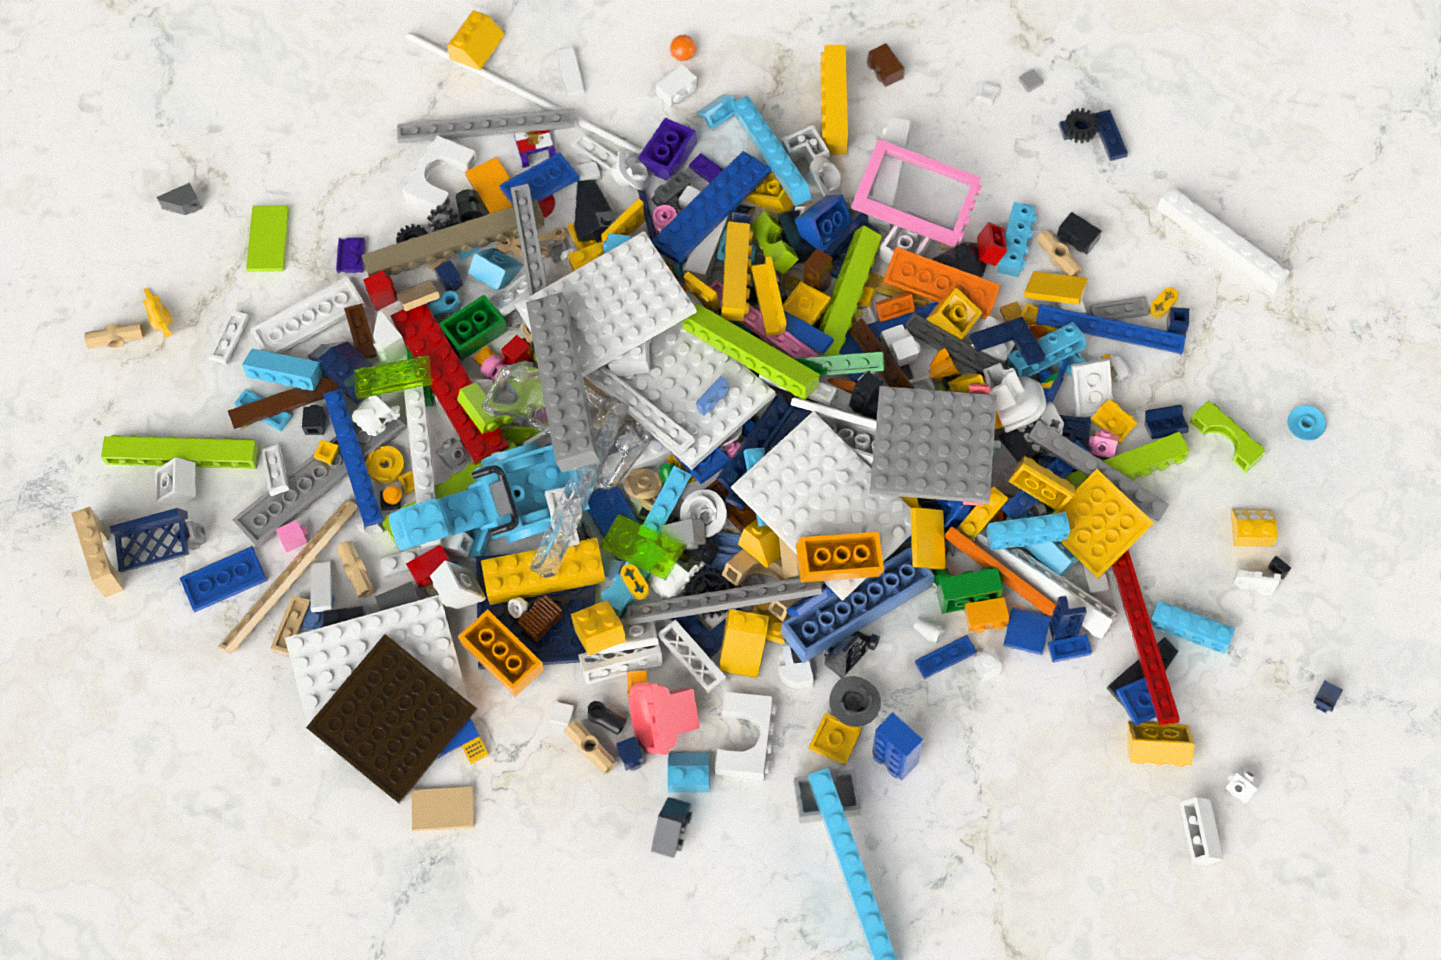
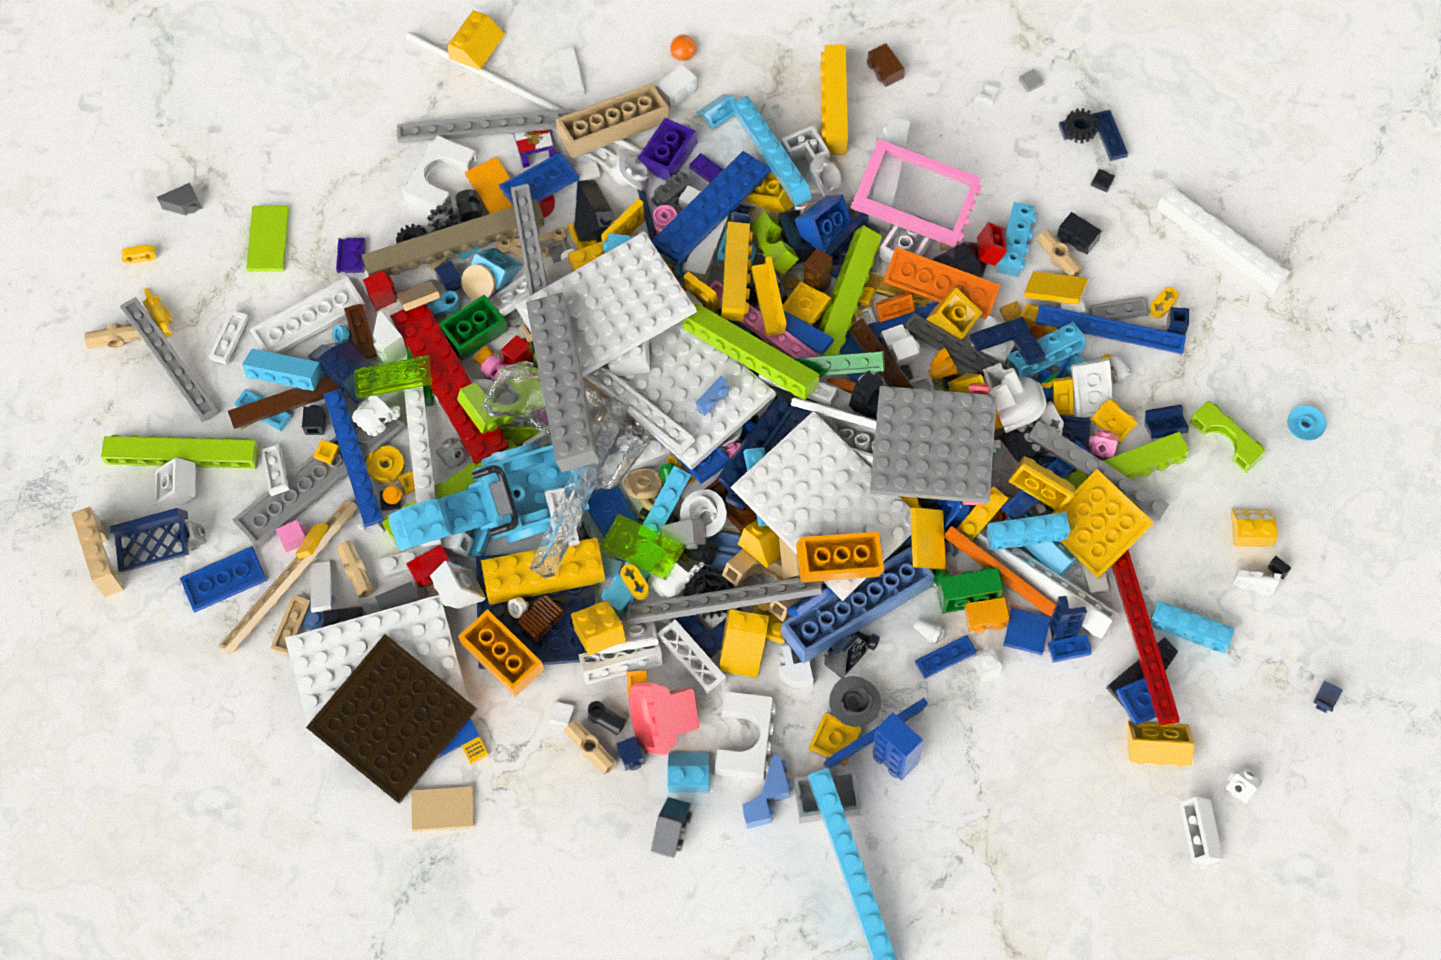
none -> light grey plate [120,297,218,422]
none -> yellow beam [121,245,156,264]
none -> yellow tile [295,522,329,559]
none -> medium azure tile [333,325,352,343]
none -> tan tile [461,264,496,300]
none -> tan brick [556,83,669,158]
none -> medium blue arch [742,754,793,829]
none -> blue tile [823,698,928,770]
none -> yellow plate [1052,377,1073,415]
none -> black tile [1091,169,1115,192]

